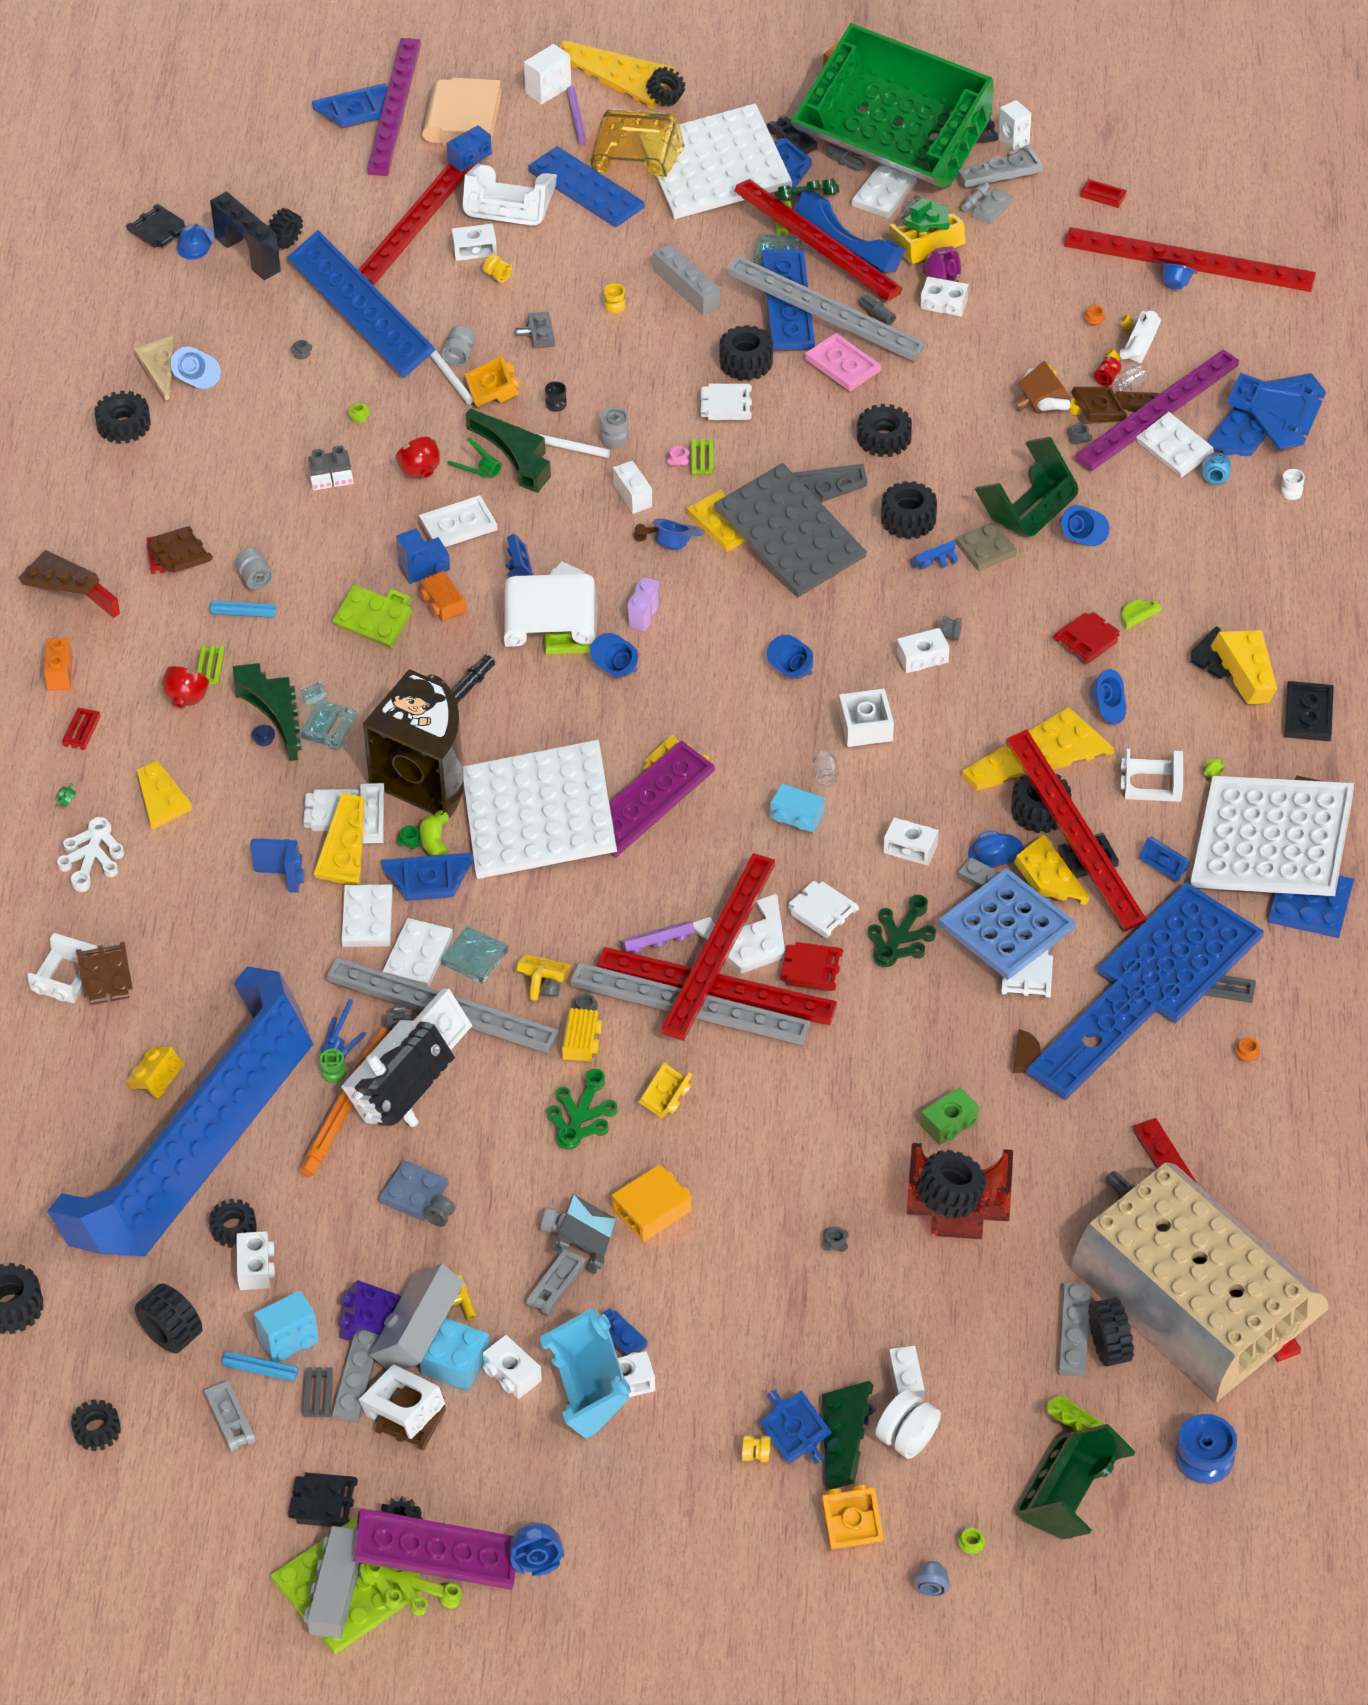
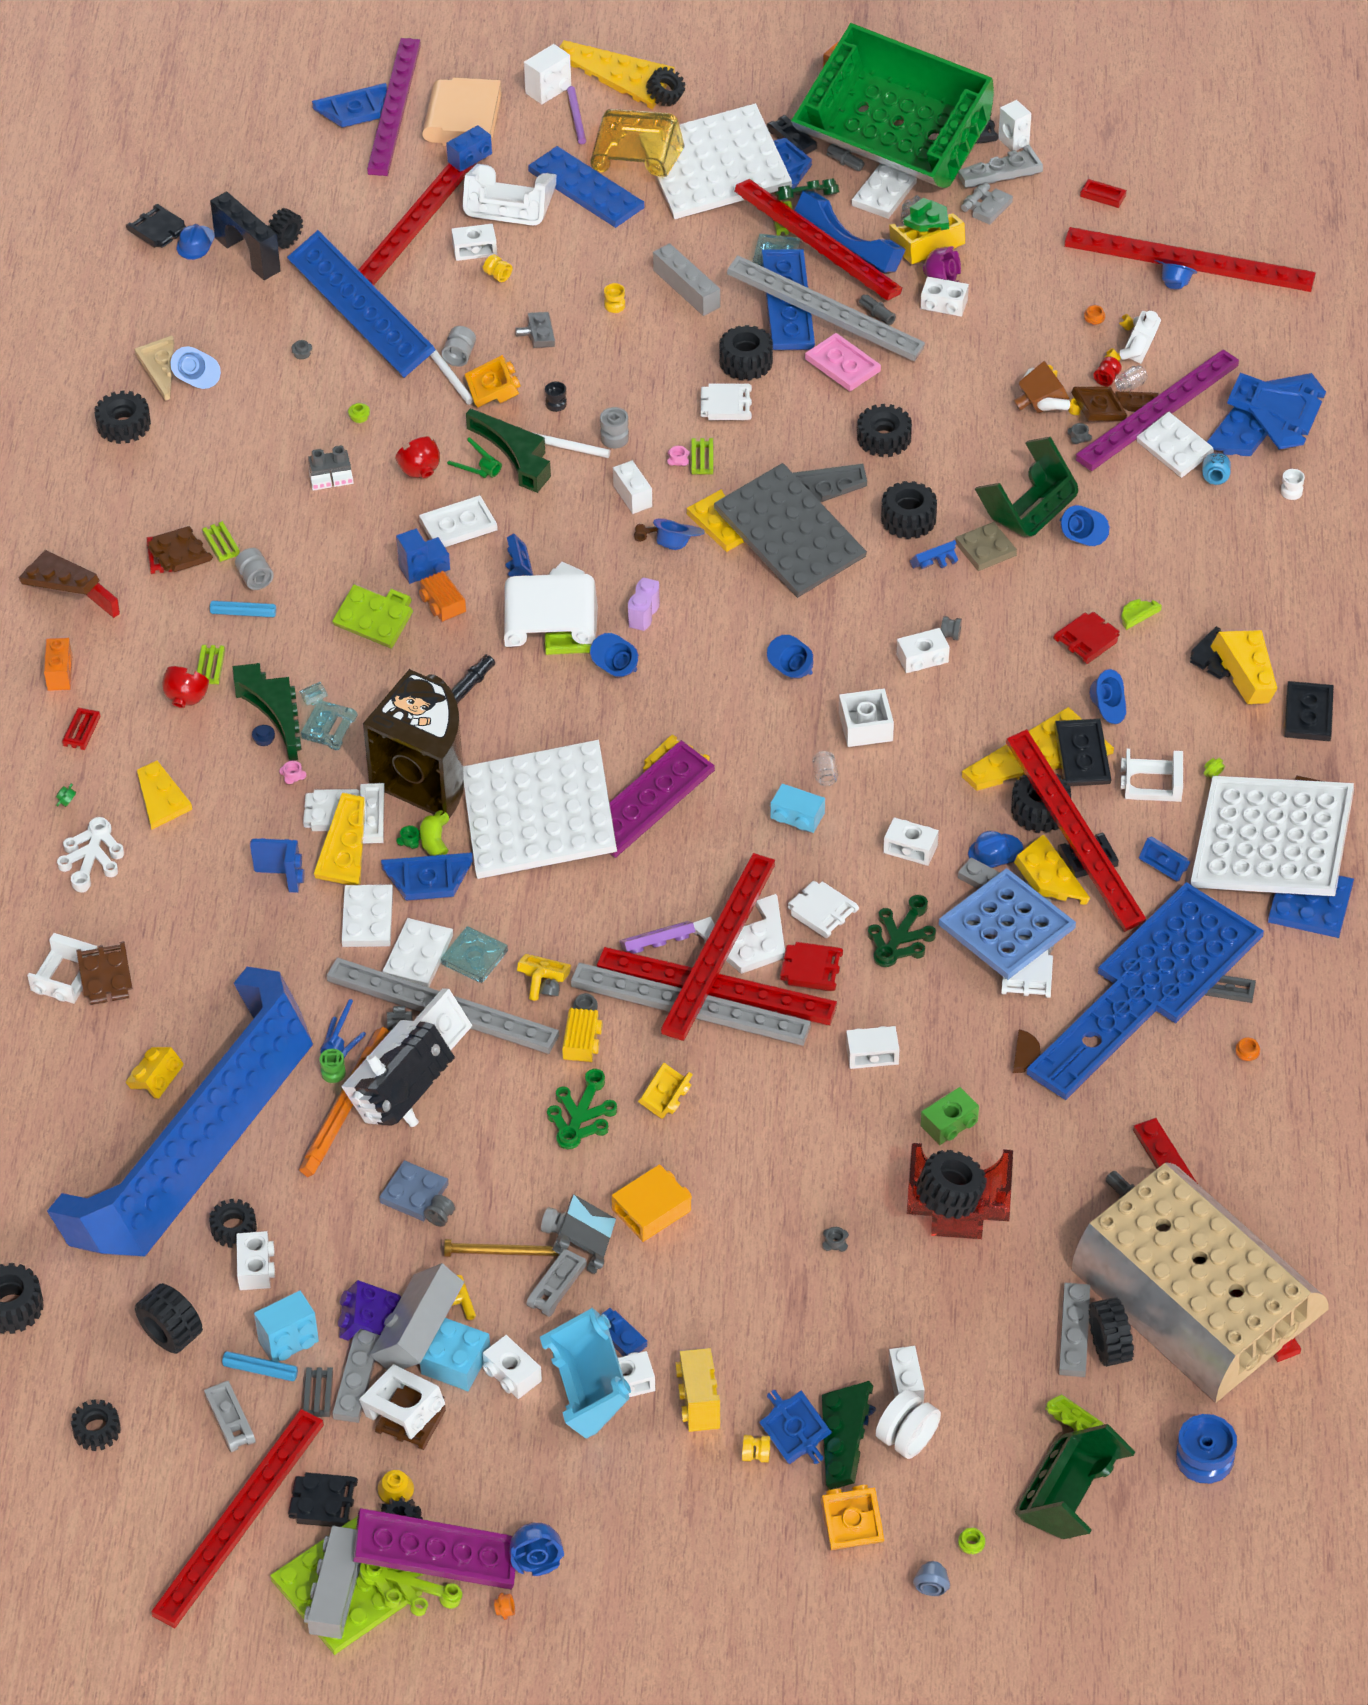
none -> red plate [151,1409,324,1628]
none -> lime tile [202,521,240,562]
none -> bright pink plate [279,761,306,784]
none -> yellow cone [378,1470,414,1504]
none -> pearl gold bar [444,1239,568,1257]
none -> orange plate [494,1593,515,1620]
none -> yellow wedge [675,1348,720,1432]
none -> white brick [846,1026,899,1069]
none -> black tile [1054,719,1112,786]

